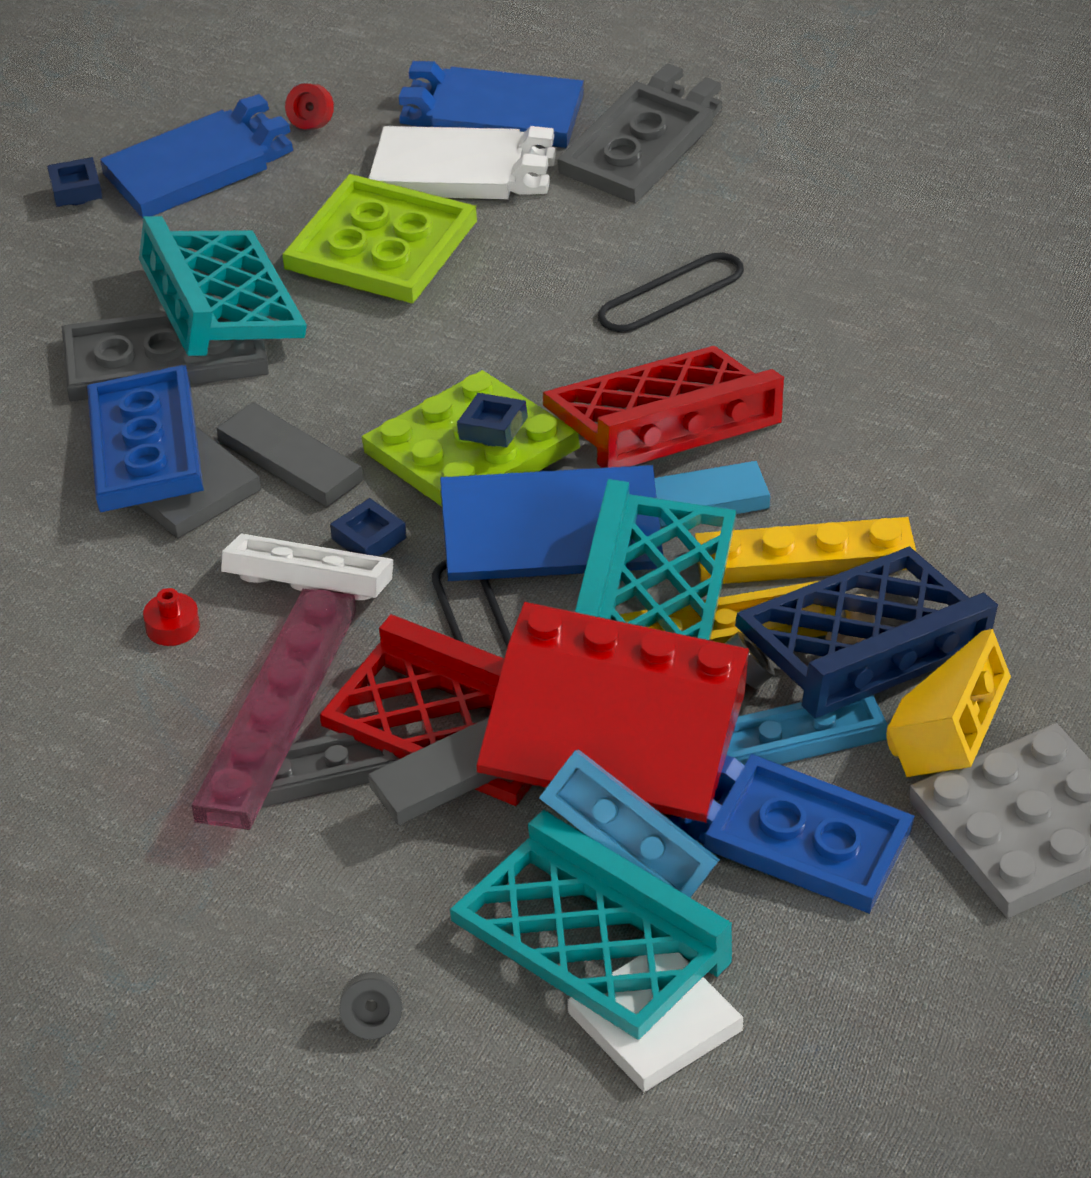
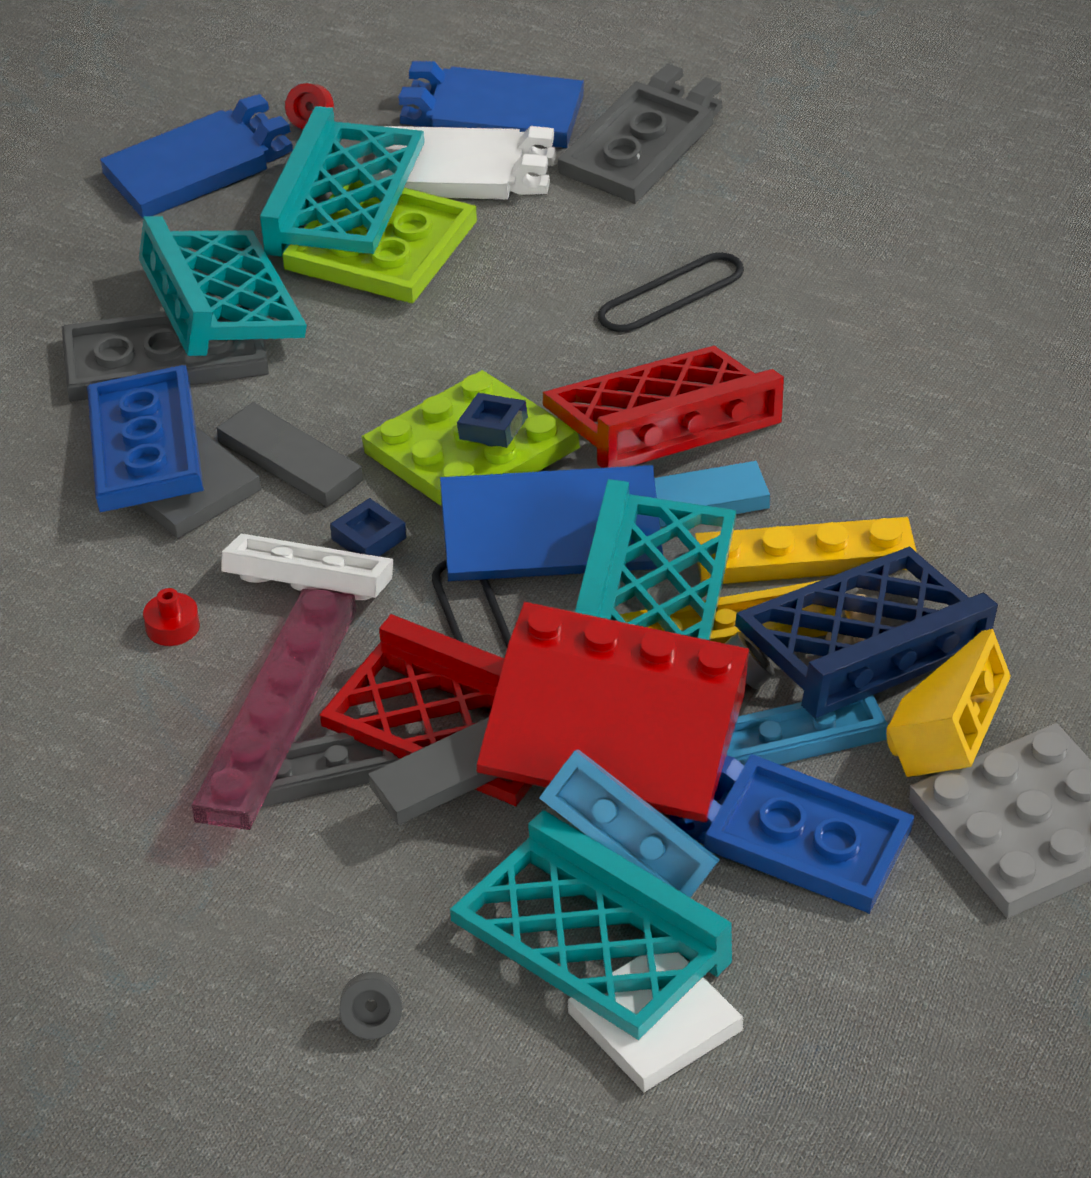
dark blue plate [47,157,103,207] -> none
none -> teal fence [260,106,425,257]

